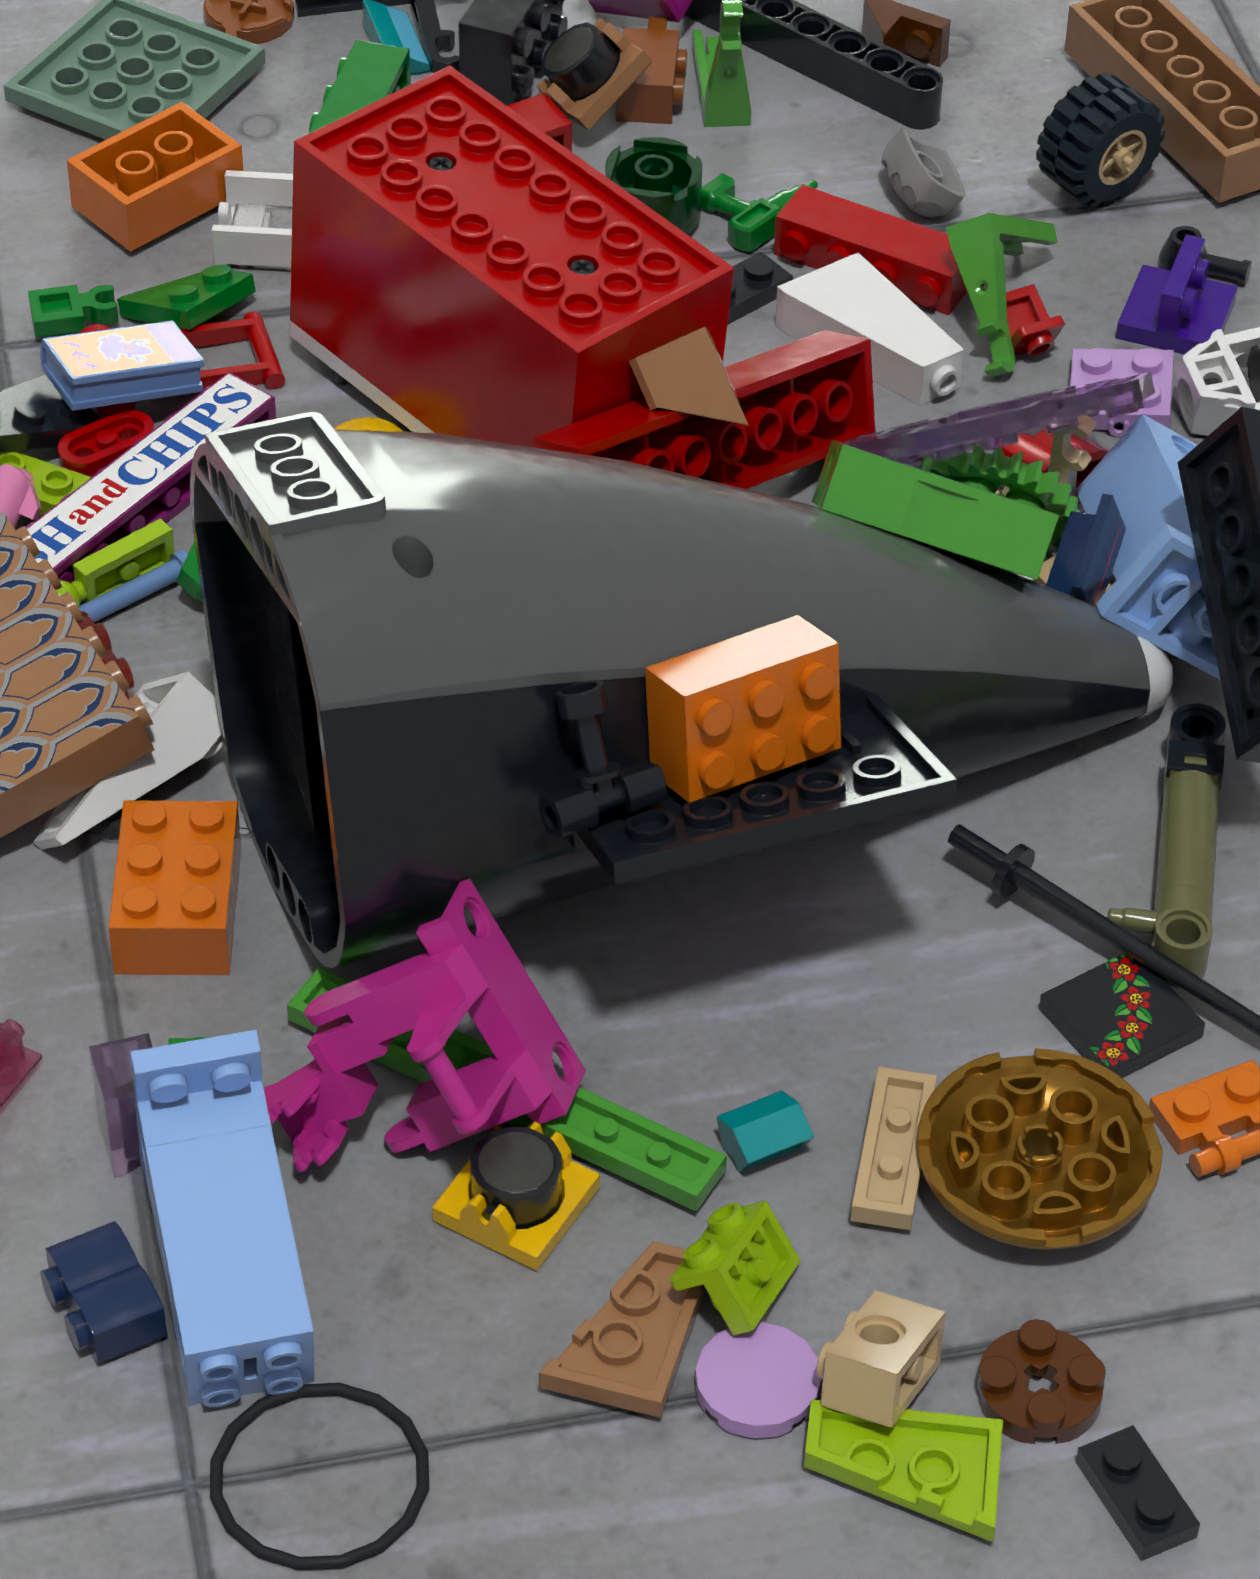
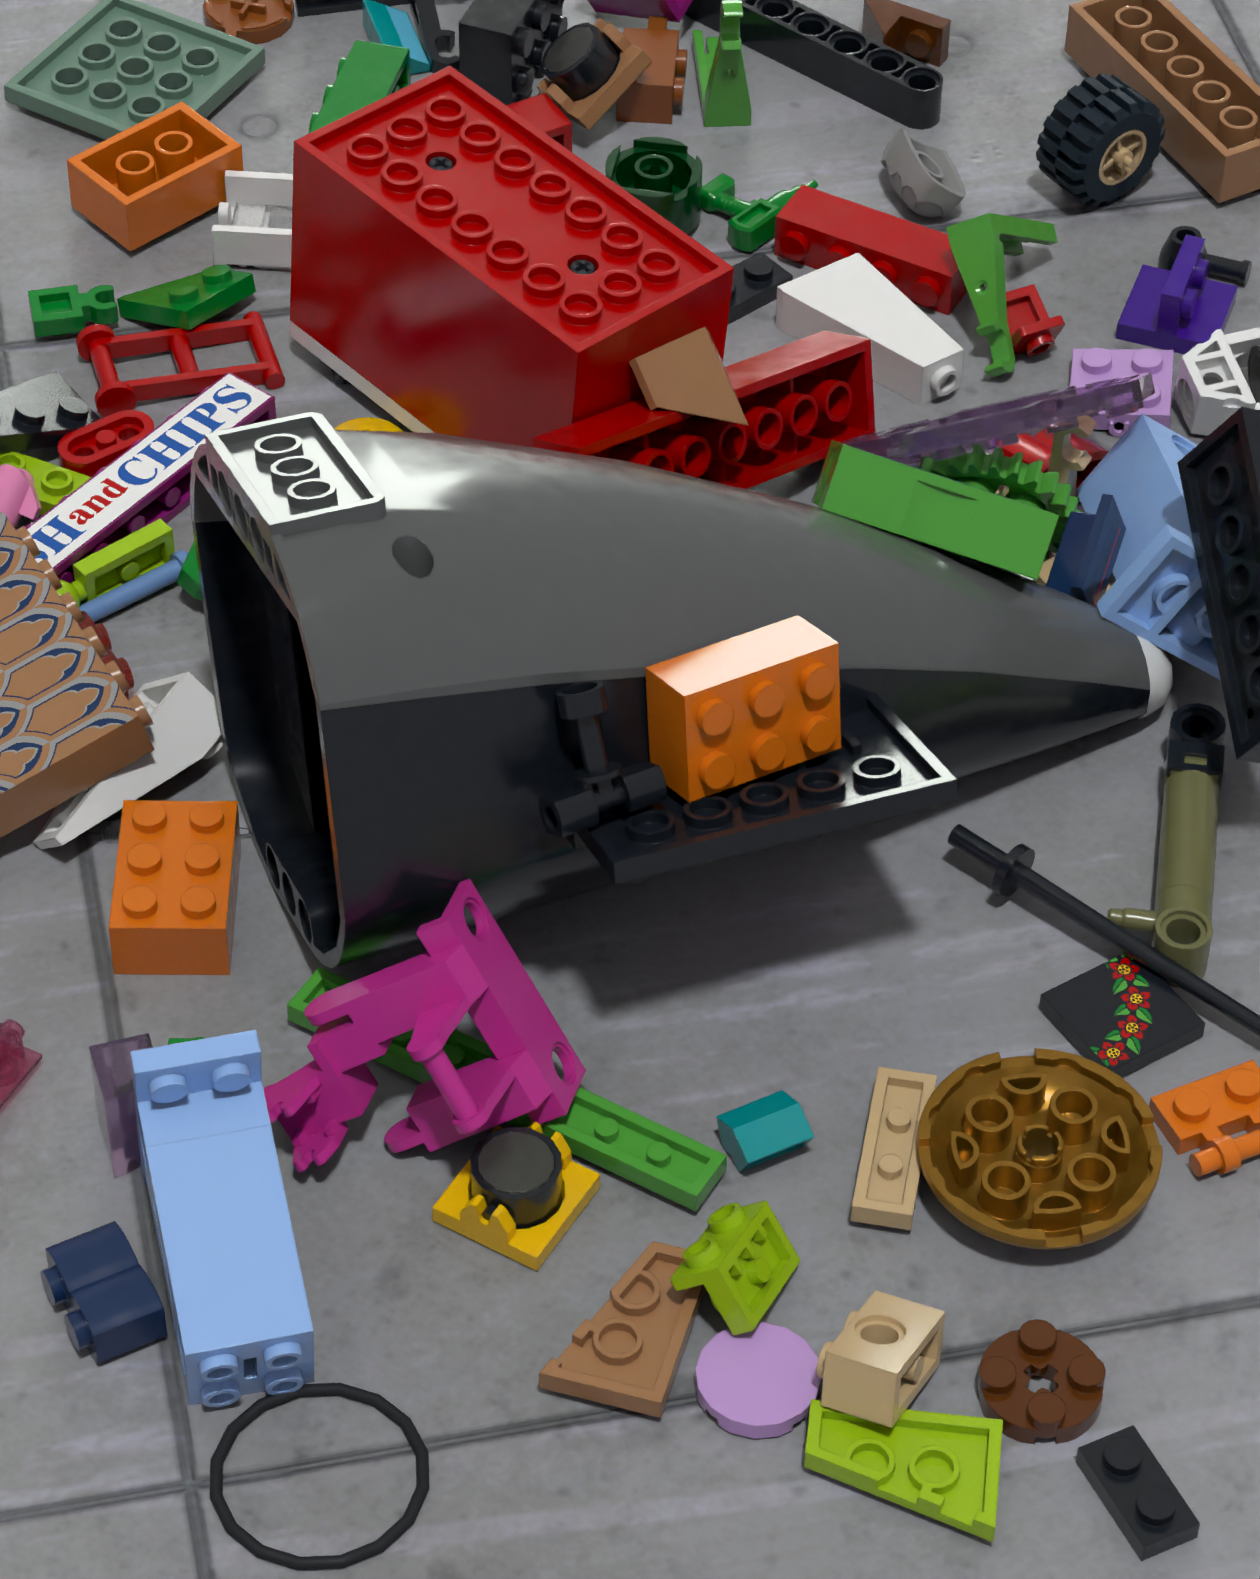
piece [40,320,204,411] -> none

